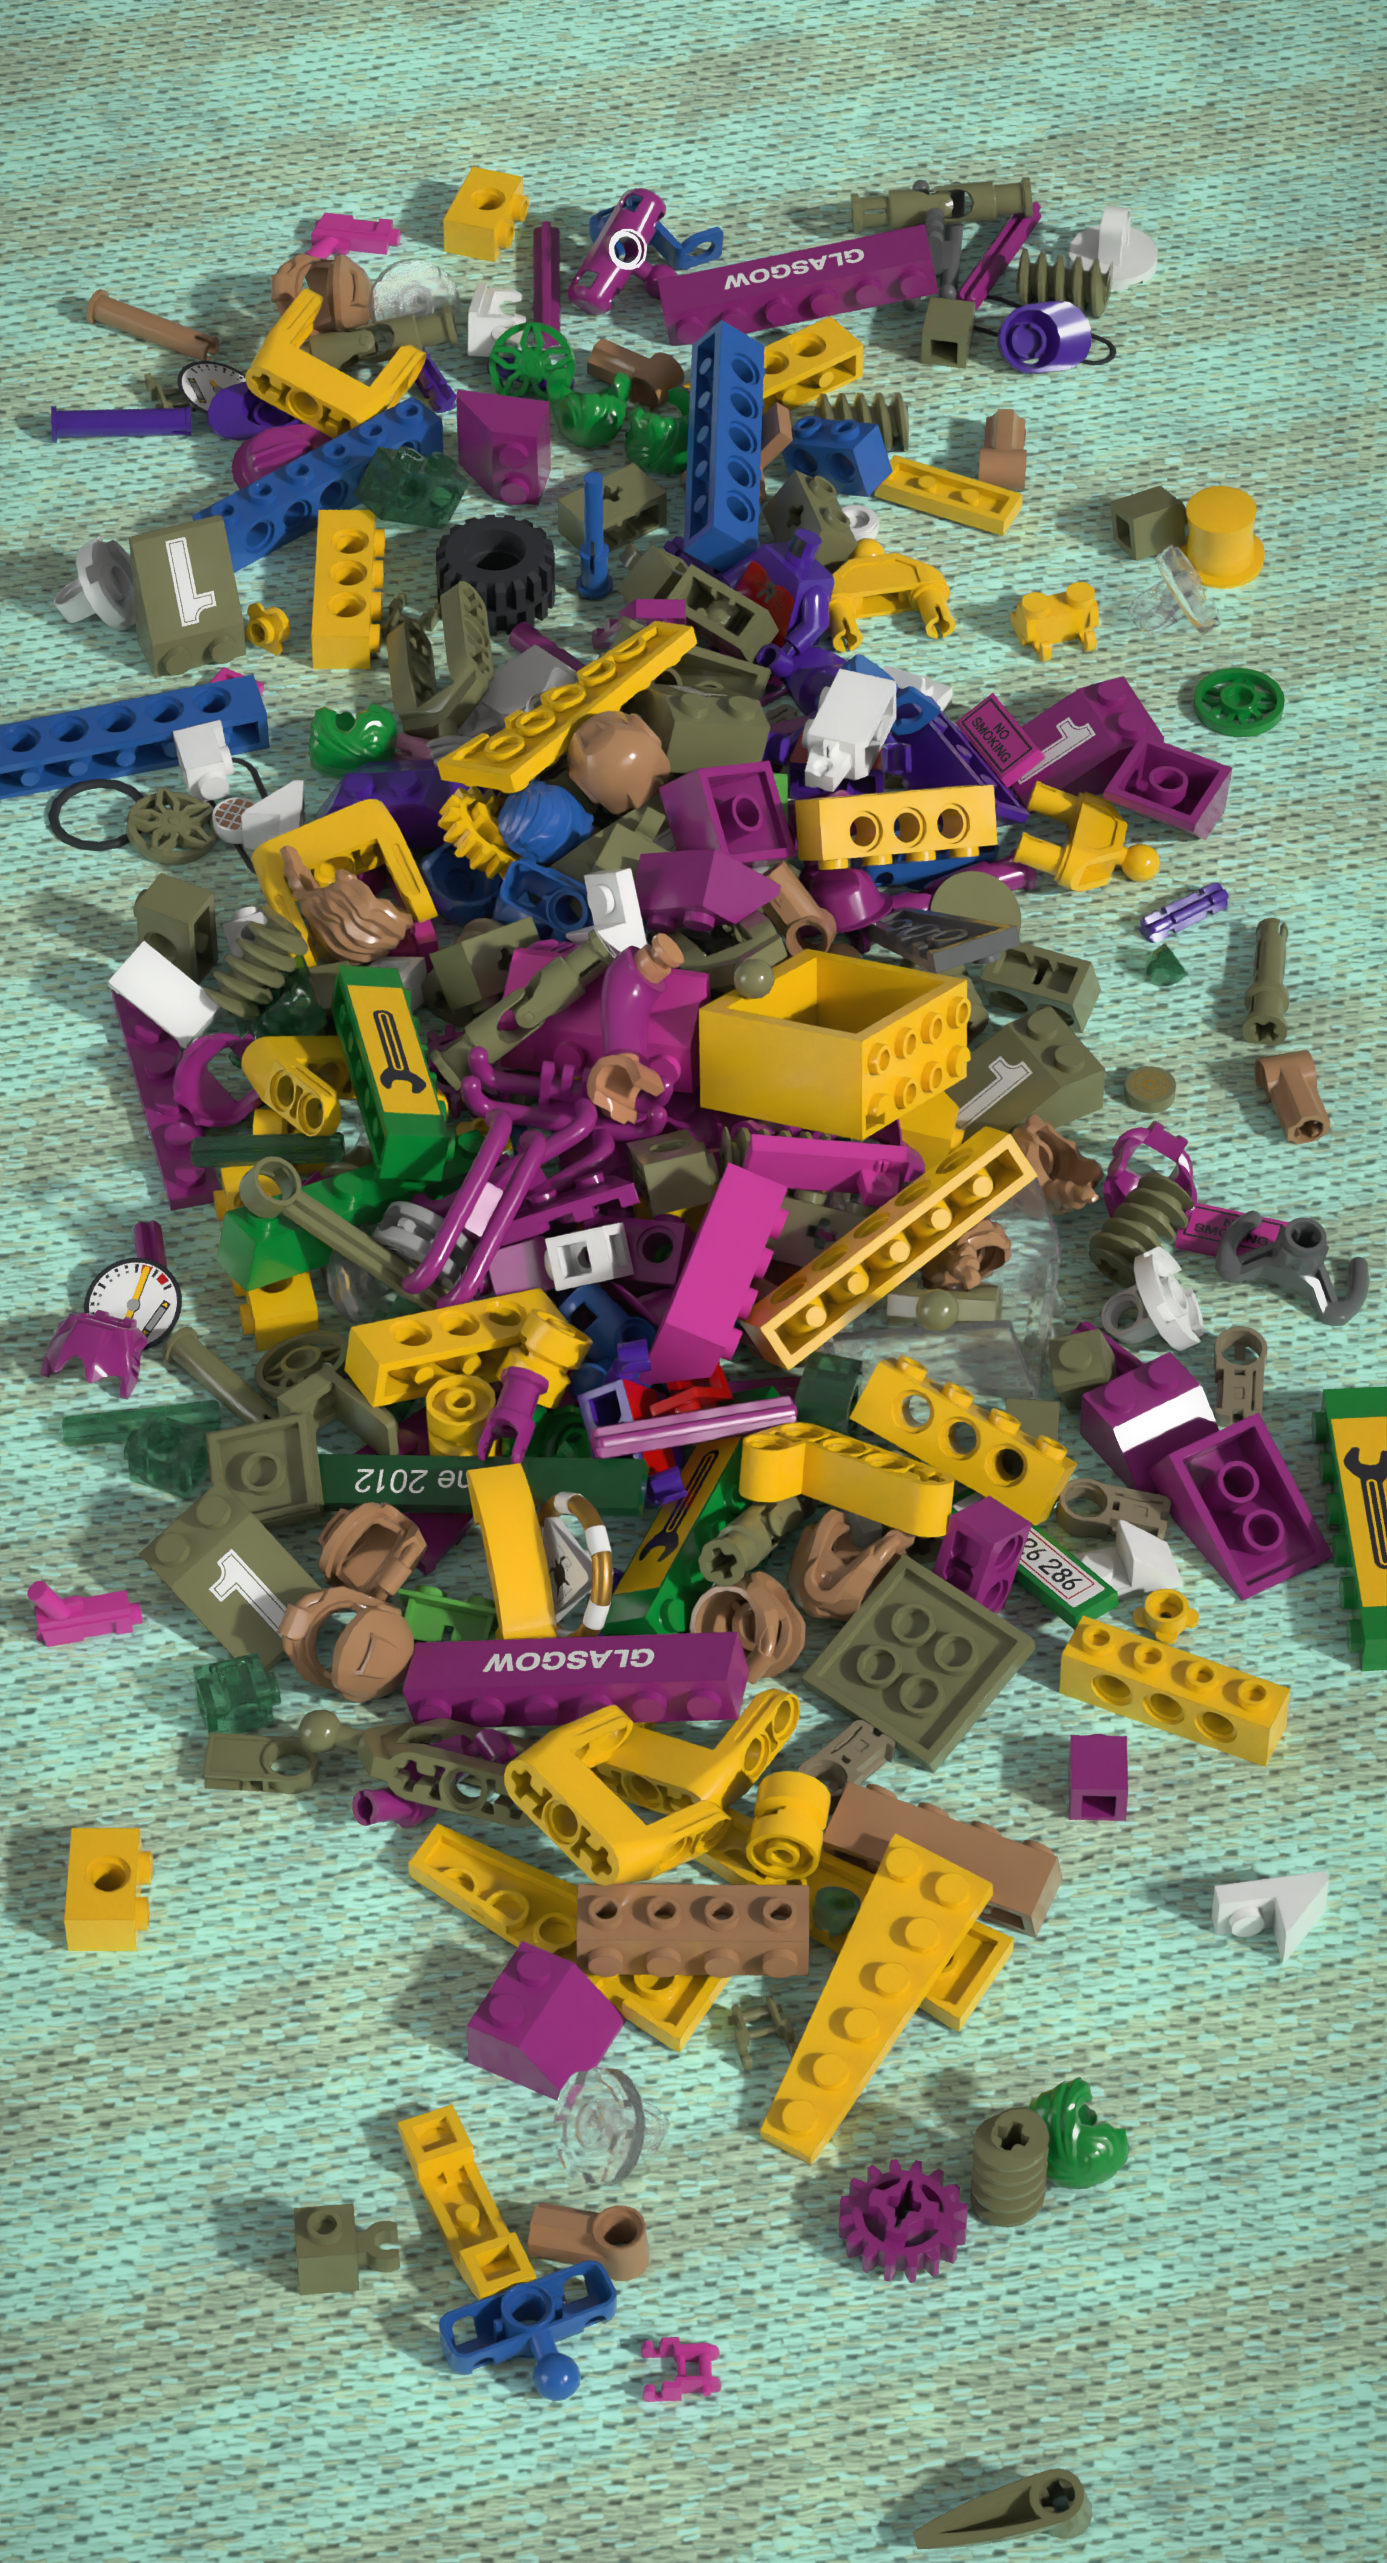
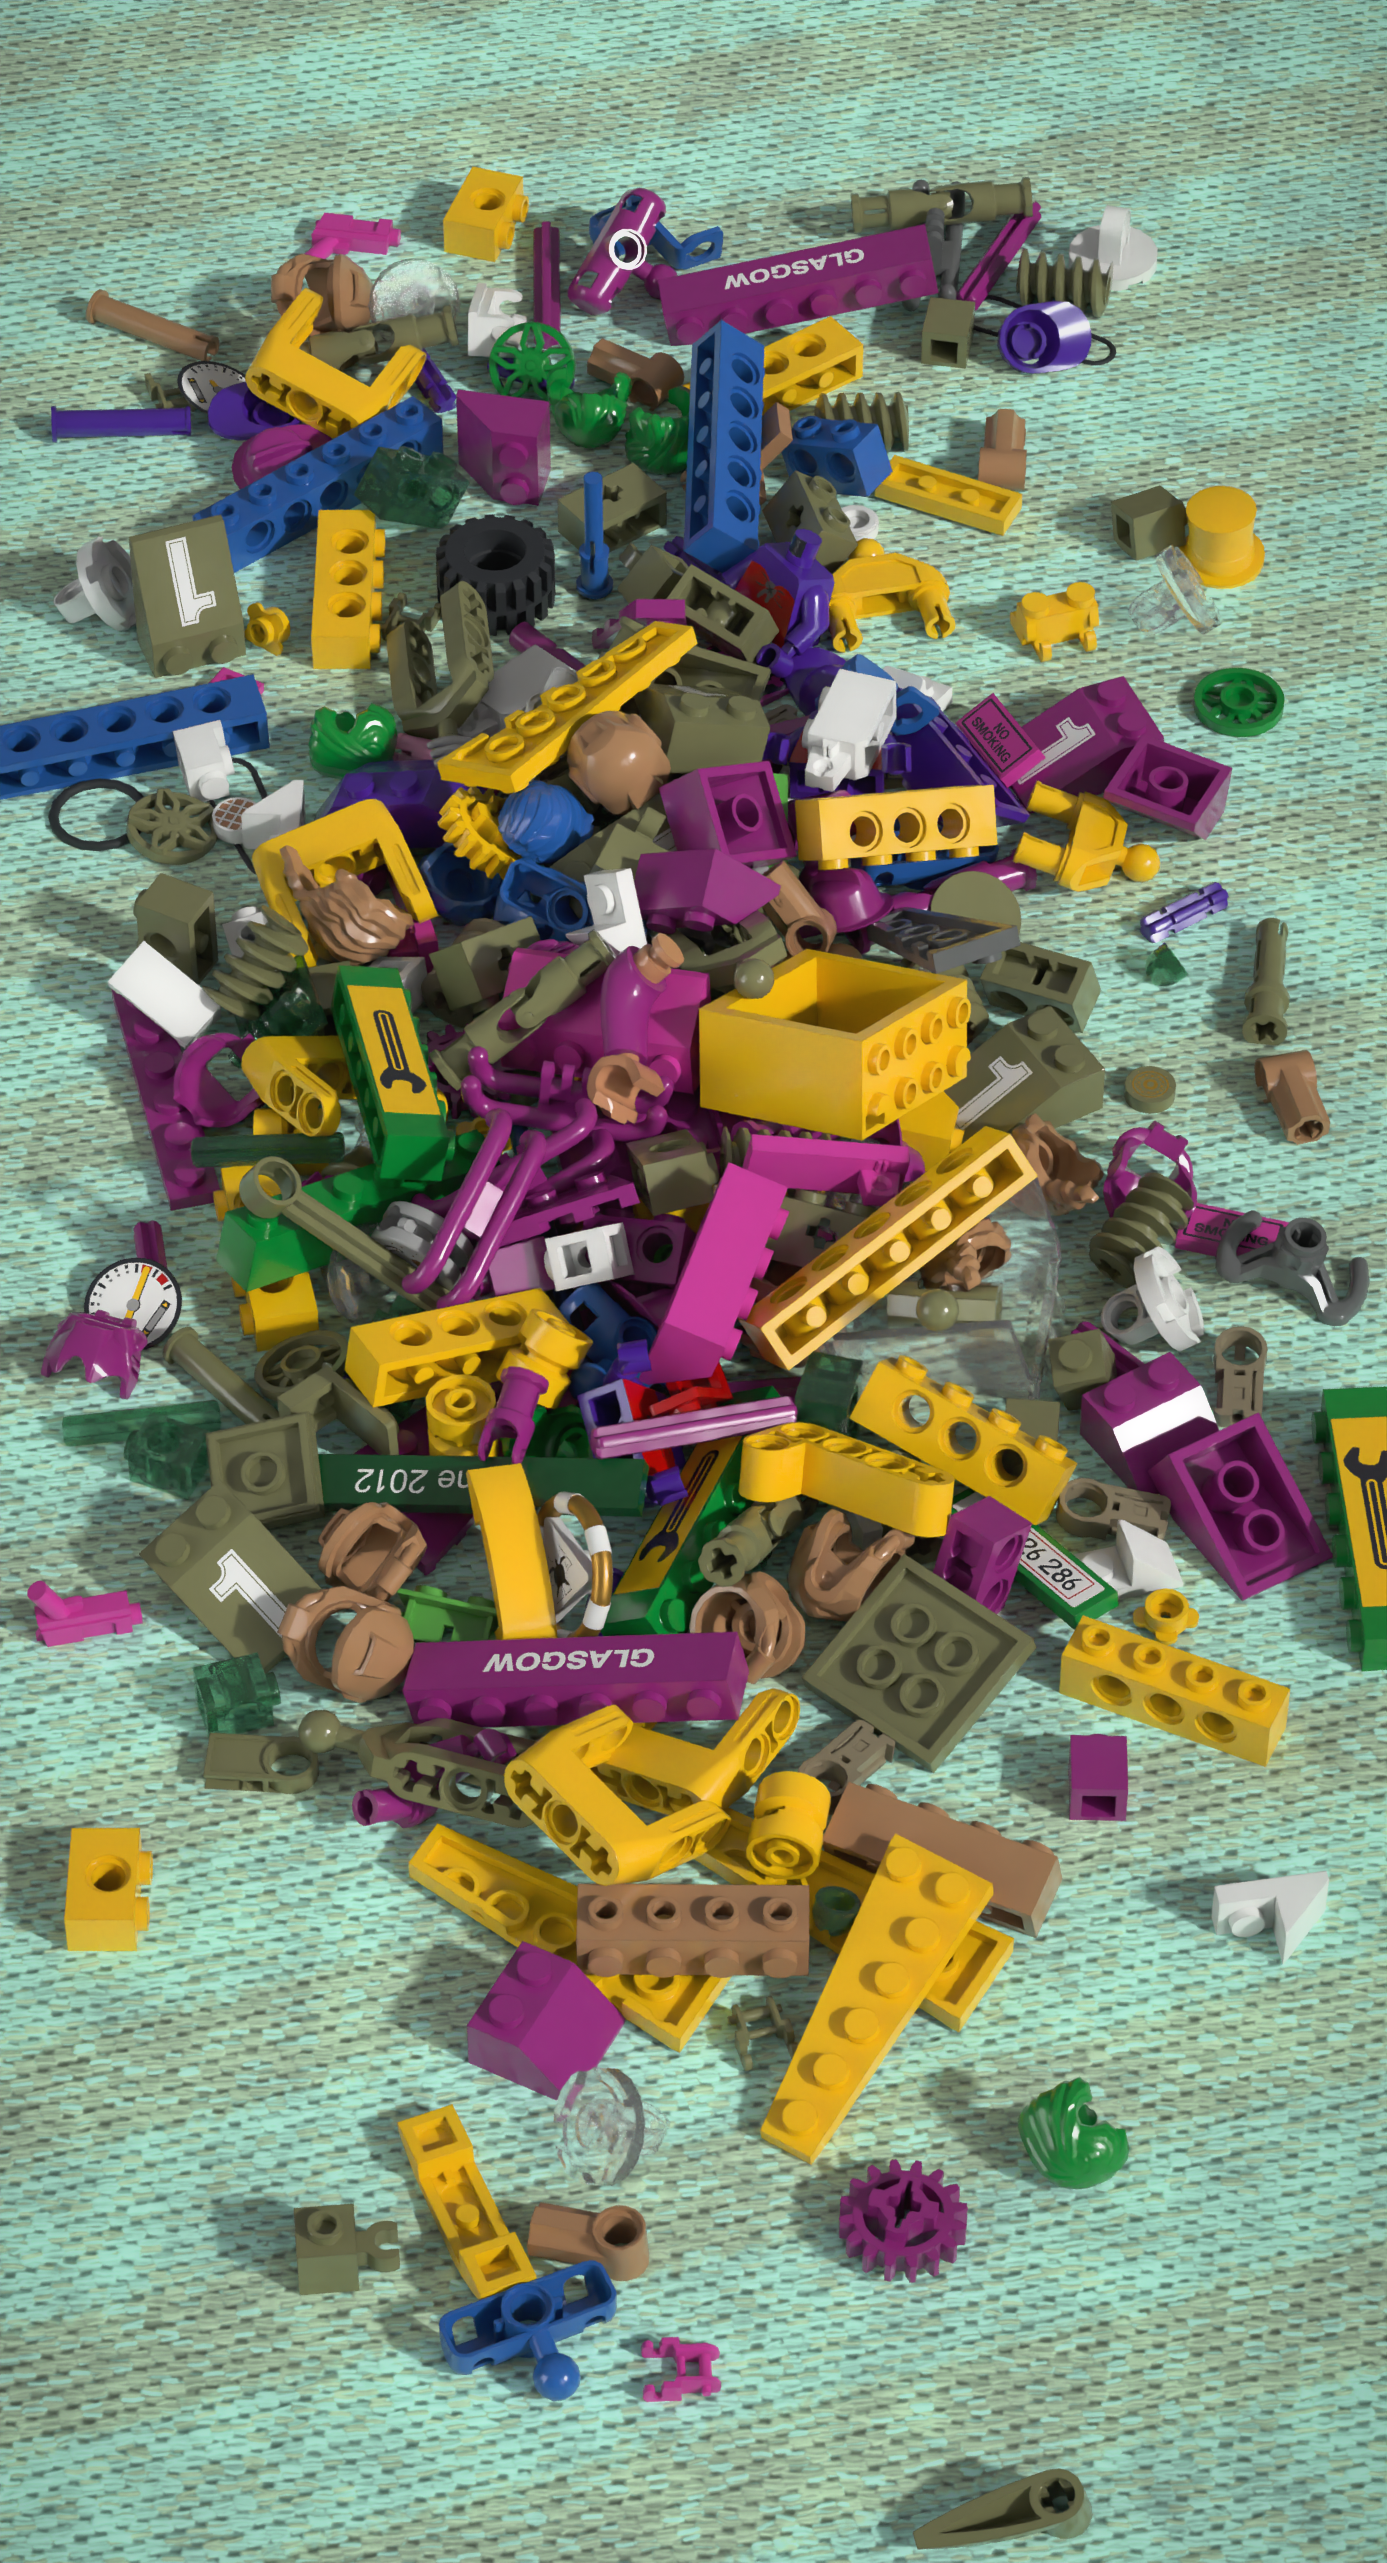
olive piece [970,2107,1050,2228] -> none

